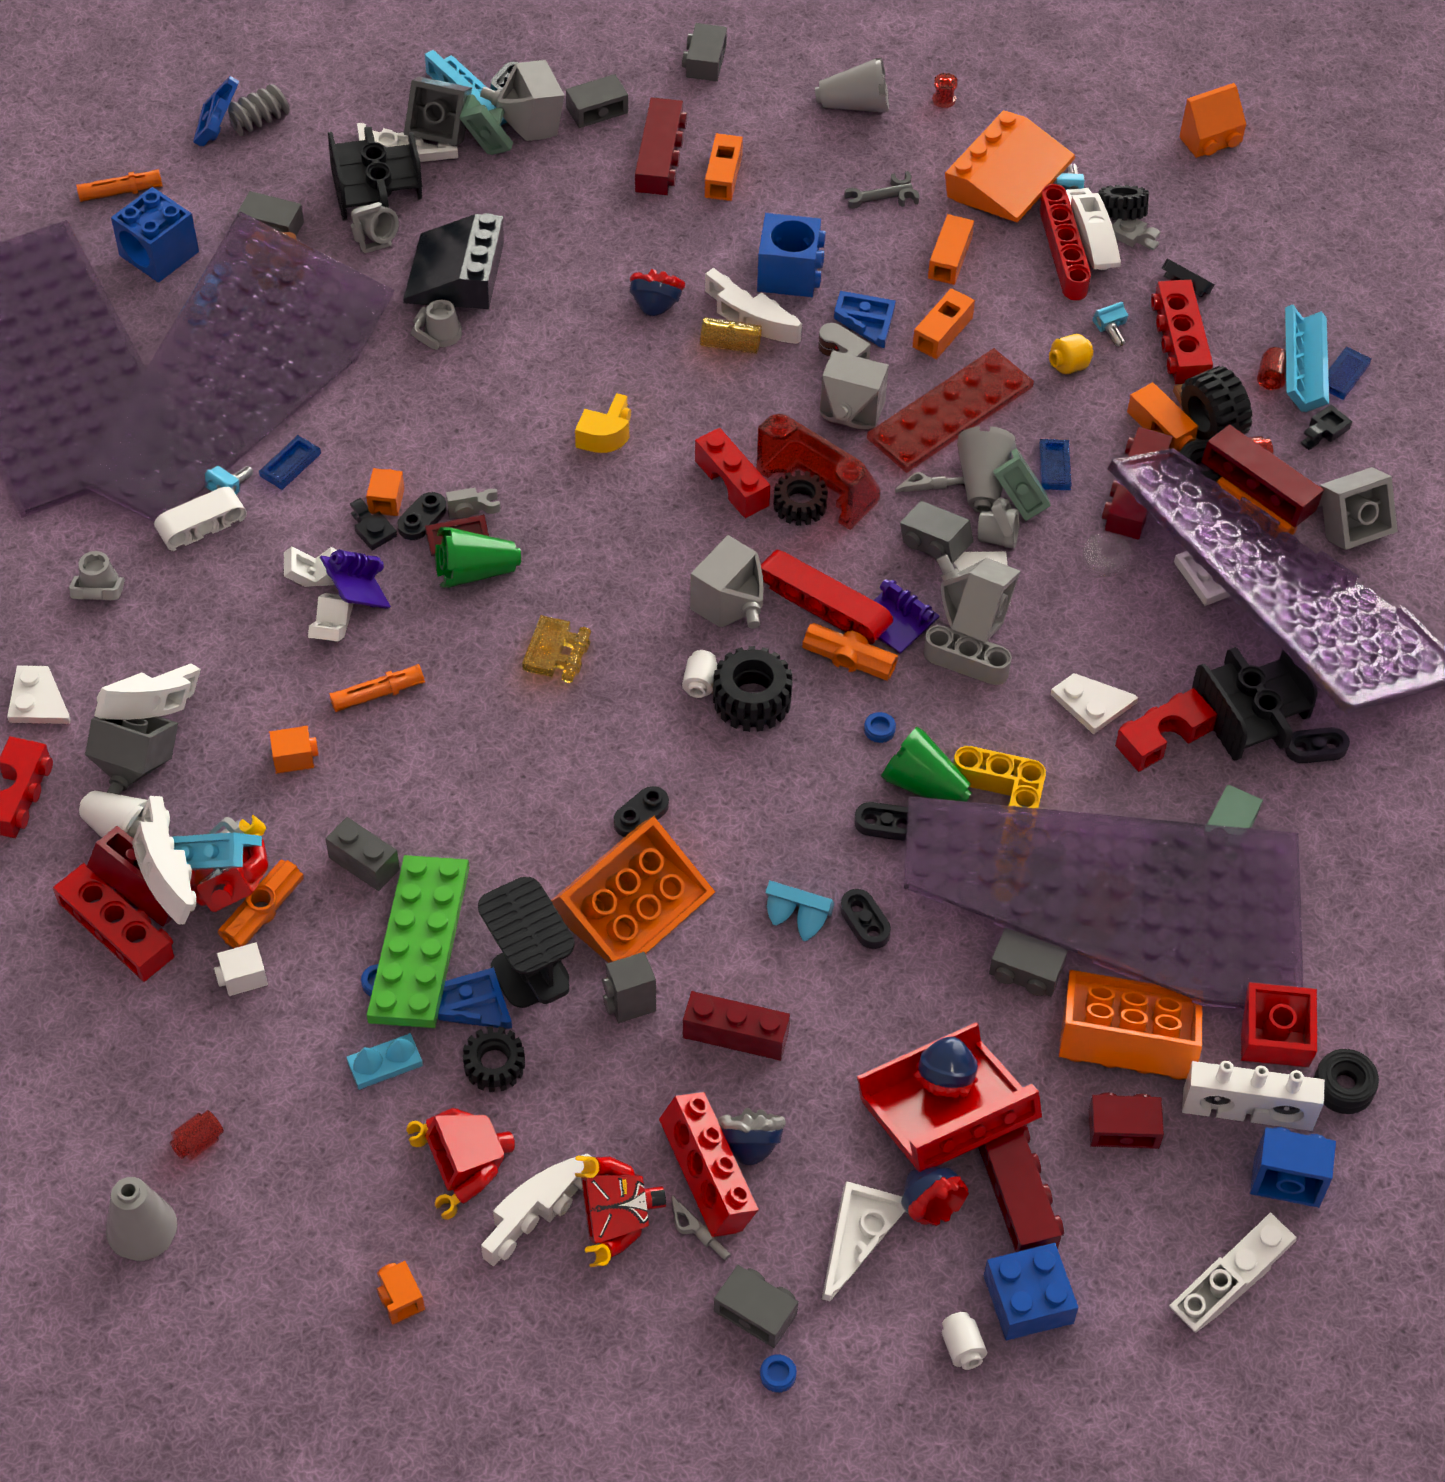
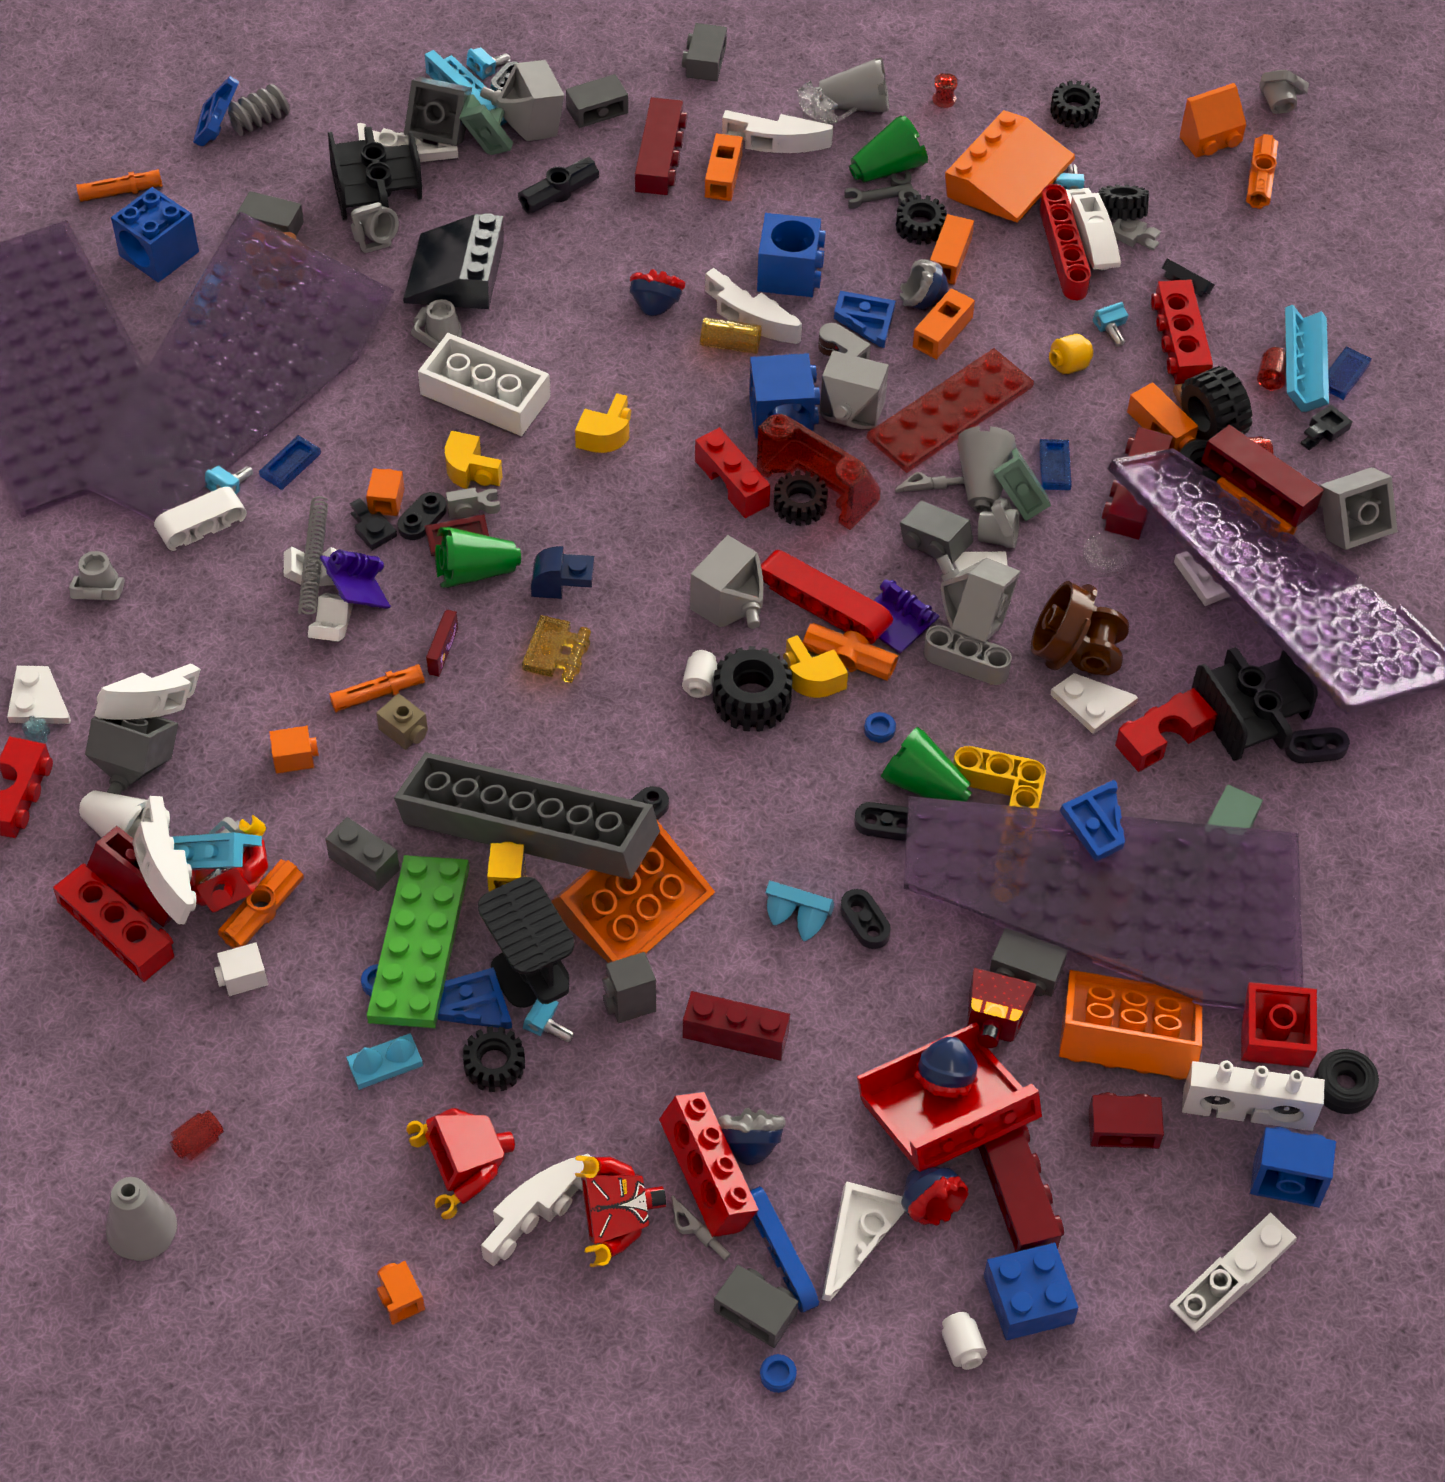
none -> clear light blue plate [22,715,50,743]
none -> light grey piece [298,496,328,614]
none -> dark tan brick [376,693,428,750]
none -> dark grey brick [394,752,660,879]
none -> white brick [418,333,550,436]
none -> dark red tile [426,609,458,677]
none -> yellow brick [445,431,503,489]
none -> medium azure piece [466,47,510,80]
none -> yellow brick [487,842,527,892]
none -> black piece [518,157,599,214]
none -> medium azure piece [523,999,574,1042]
none -> dark blue brick [531,546,595,599]
none -> white slope [722,110,833,153]
none -> blue brick [749,353,820,438]
none -> blue beam [750,1186,819,1313]
none -> yellow brick [783,635,848,698]
none -> clear piece [798,81,857,125]
none -> green cone [849,115,928,183]
none -> black tyre [896,195,947,245]
none -> light grey hair [900,259,948,310]
none -> dark red torso [967,968,1036,1049]
none -> reddish brown piece [1031,581,1130,676]
none -> black tyre [1050,80,1101,128]
none -> blue wing [1060,780,1125,862]
none -> orange piece [1246,134,1278,209]
none -> light grey piece [1259,70,1309,114]

